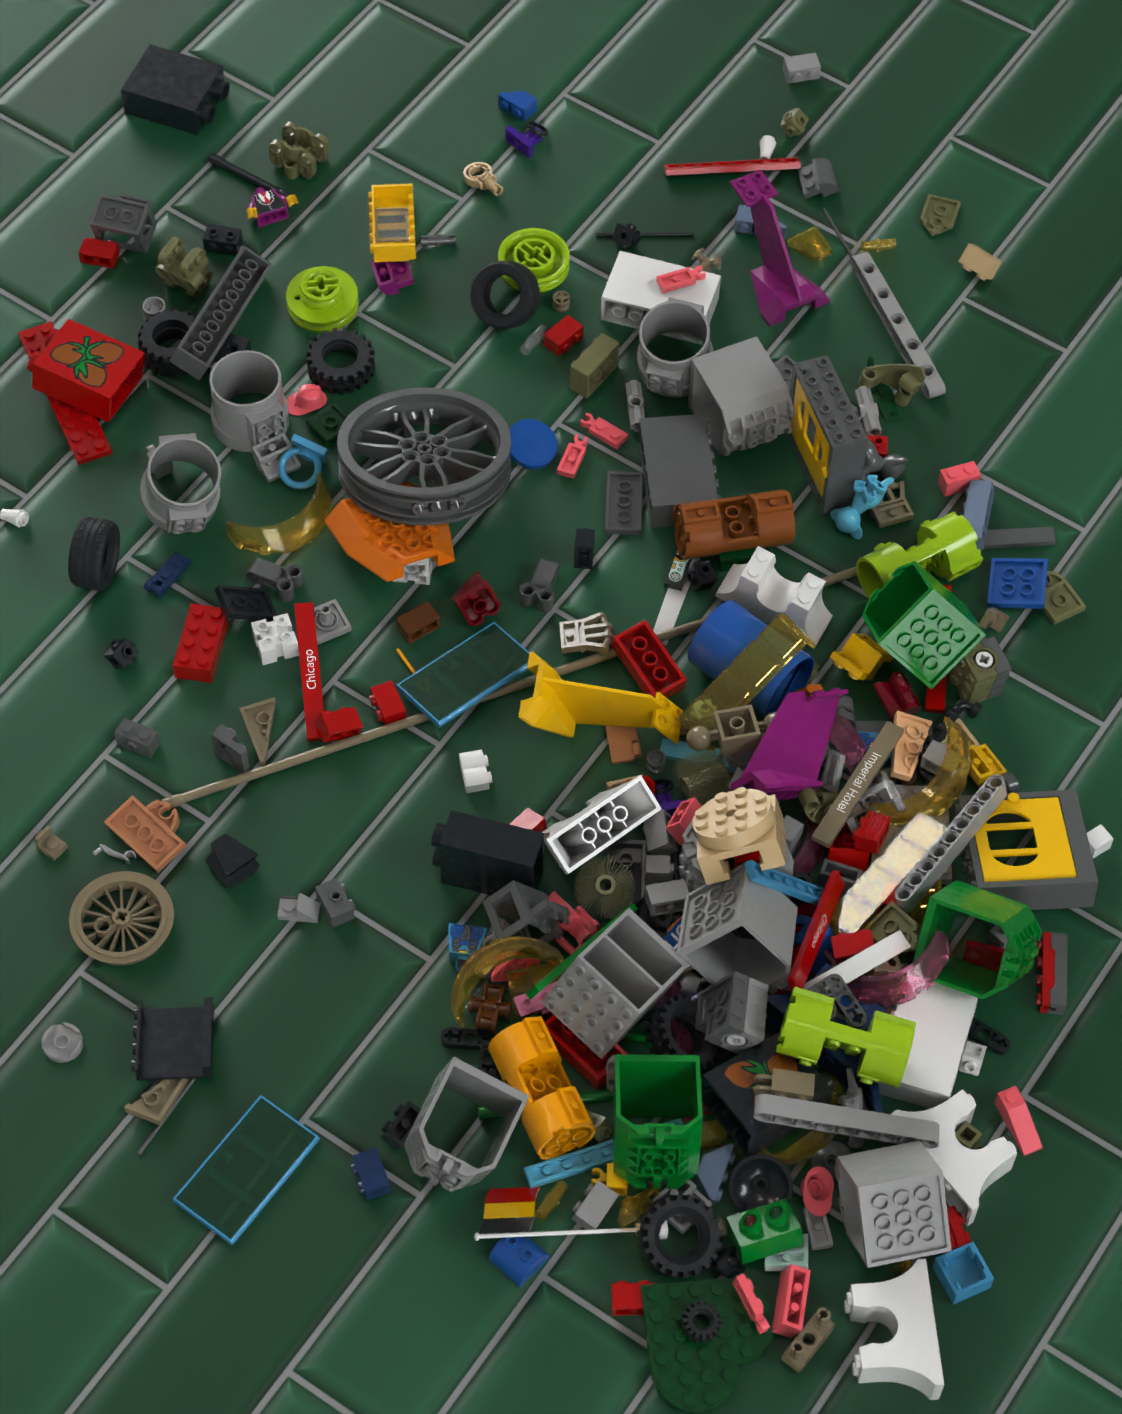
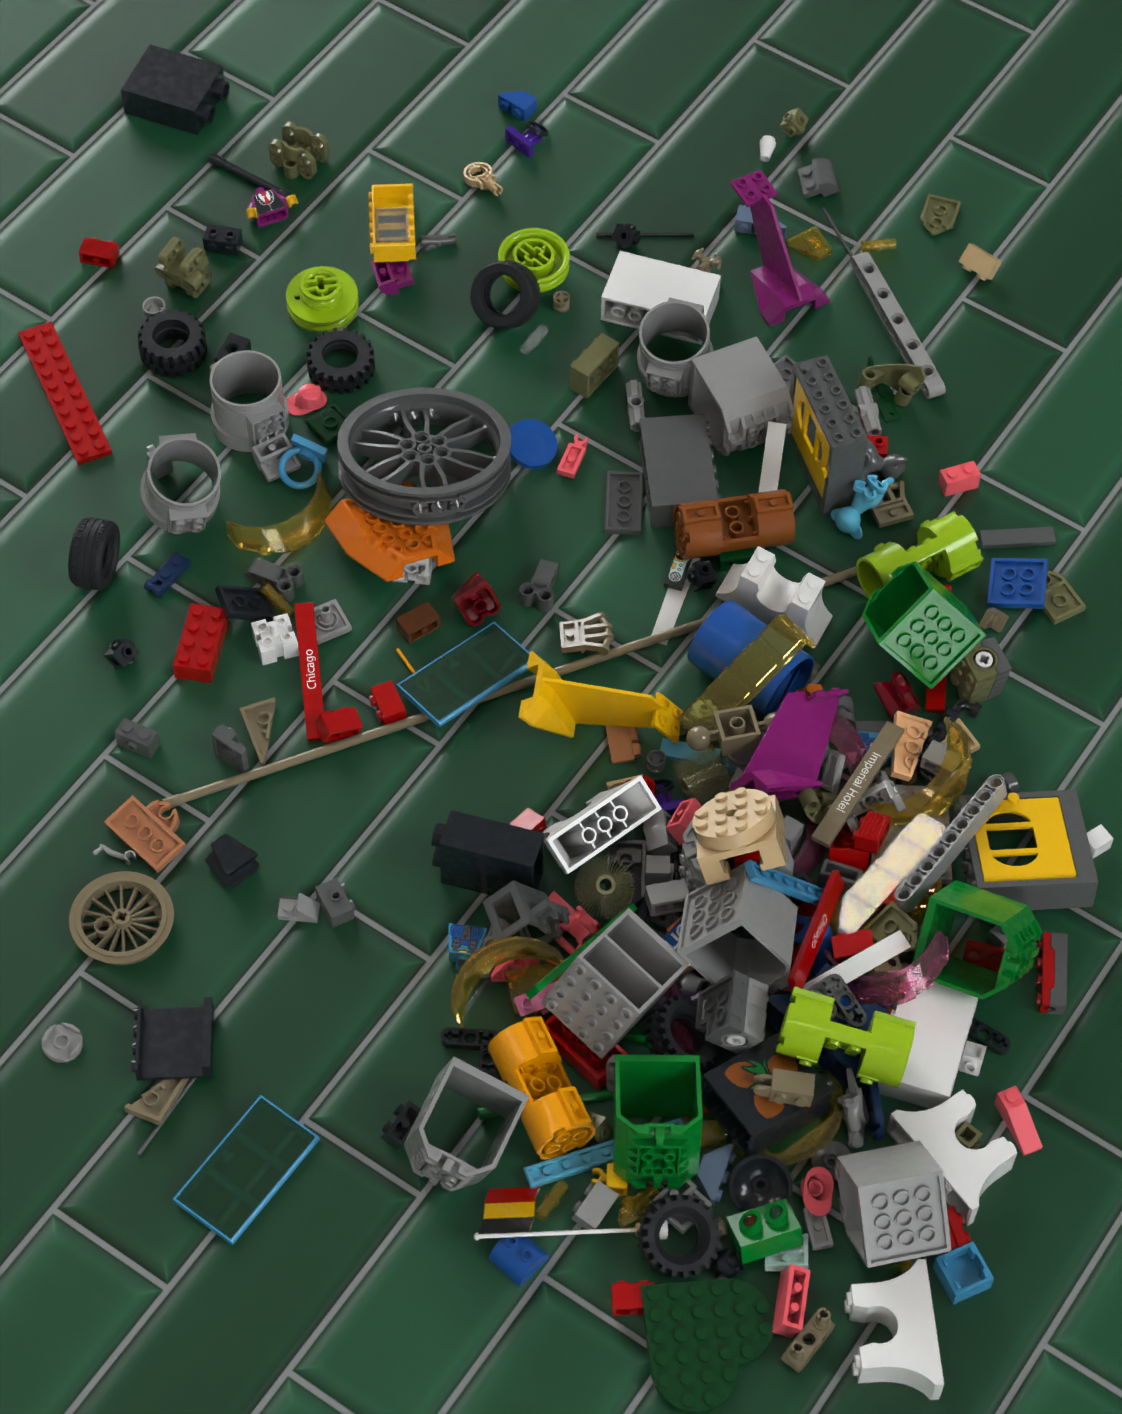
white cone [0,509,29,527] -> none
red brick [27,319,145,422] -> none
dark tan bracket [34,826,68,861] -> none
dark grey piece [89,193,157,254] -> none
dark grey brick [169,245,273,381] -> none
dark blue brick [350,1147,391,1200] -> none
white brick [459,750,492,793] -> none
reddish brown axle [469,981,512,1033] -> none
red brick [544,315,584,357] -> none
black brick [574,528,595,569] -> none
coral plate [580,413,628,450] -> none
red brick [612,620,687,698] -> none
coral plate [656,266,706,294] -> none
red tile [664,158,801,176] -> none
black tyre [680,1300,722,1344] -> none
coral plate [732,1273,770,1334] -> none
light grey beam [754,1094,940,1149] -> none
light grey brick [783,53,821,83] -> none
yellow bracket [830,633,894,681] -> none
yellow brick [958,743,1007,788] -> none
sand blue brick [963,480,994,550] -> none
none -> clear yellow pin [261,583,295,616]
none -> white sticker [758,421,787,493]

